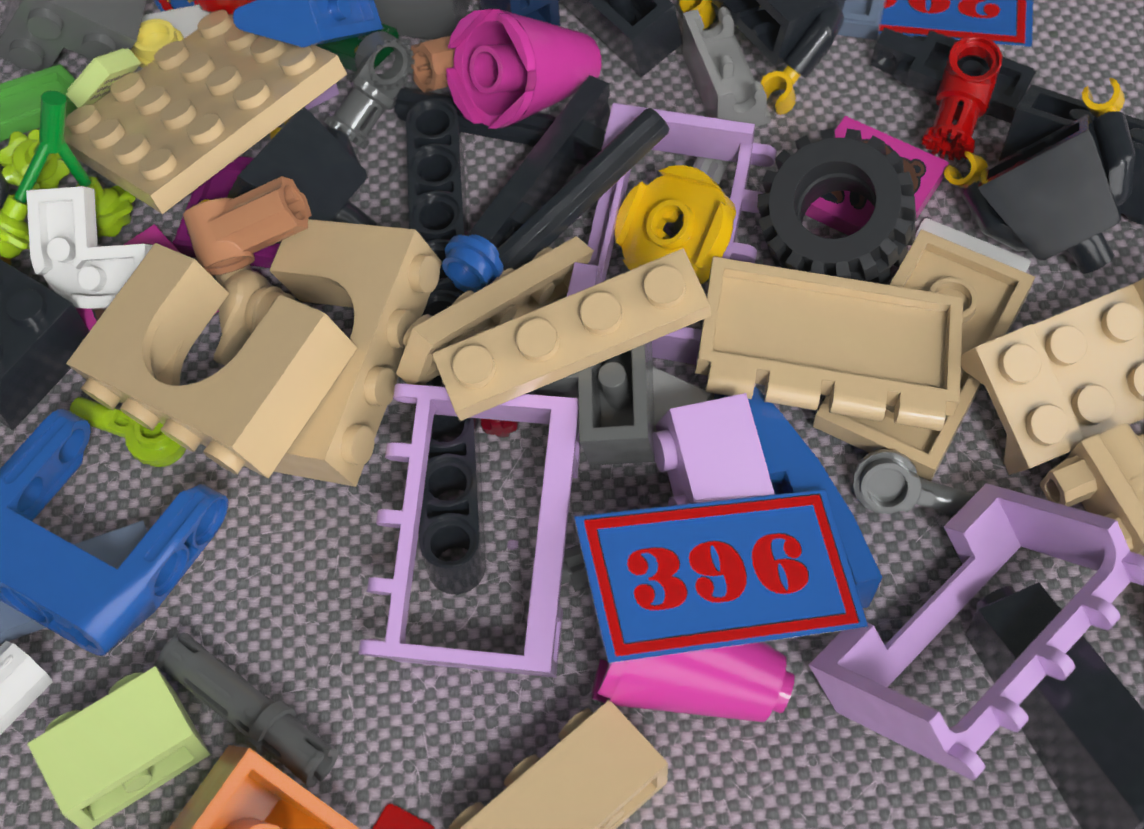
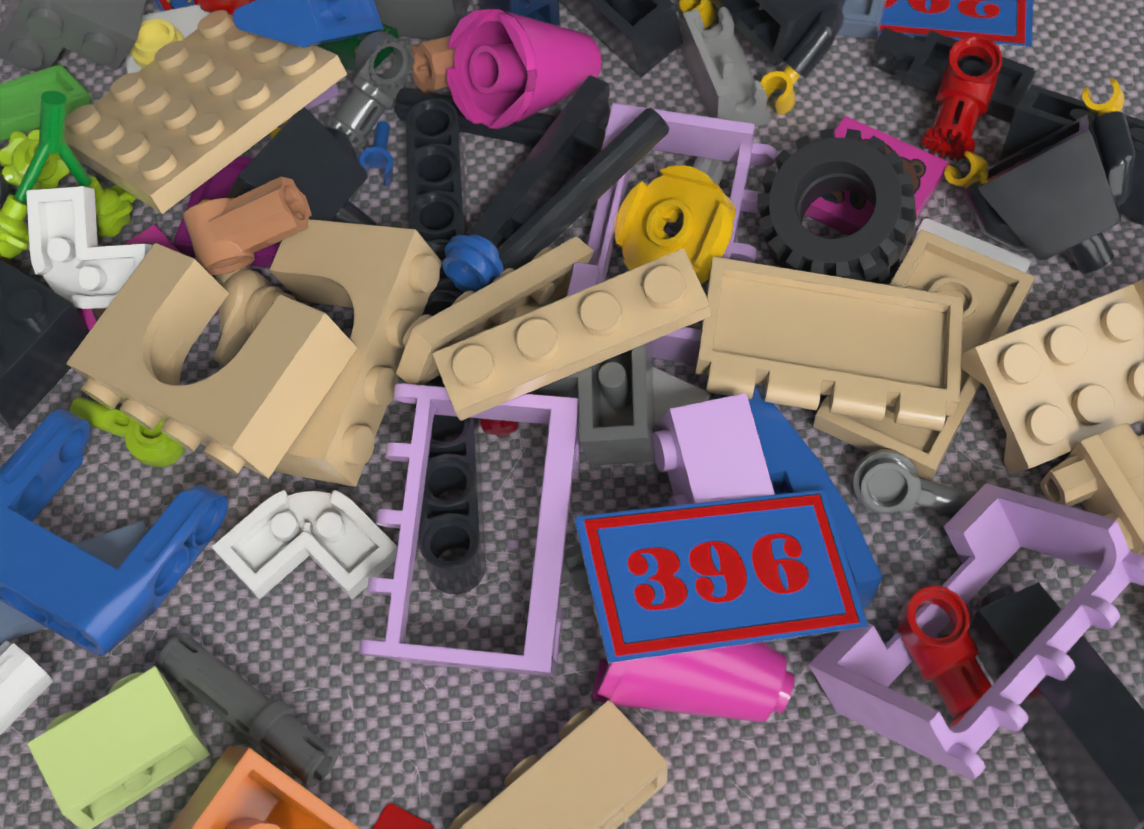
yellowish green tile [66,48,141,108] -> none
none -> white plate [212,490,398,600]
none -> blue hand [359,121,393,186]
none -> red connector [897,585,992,727]

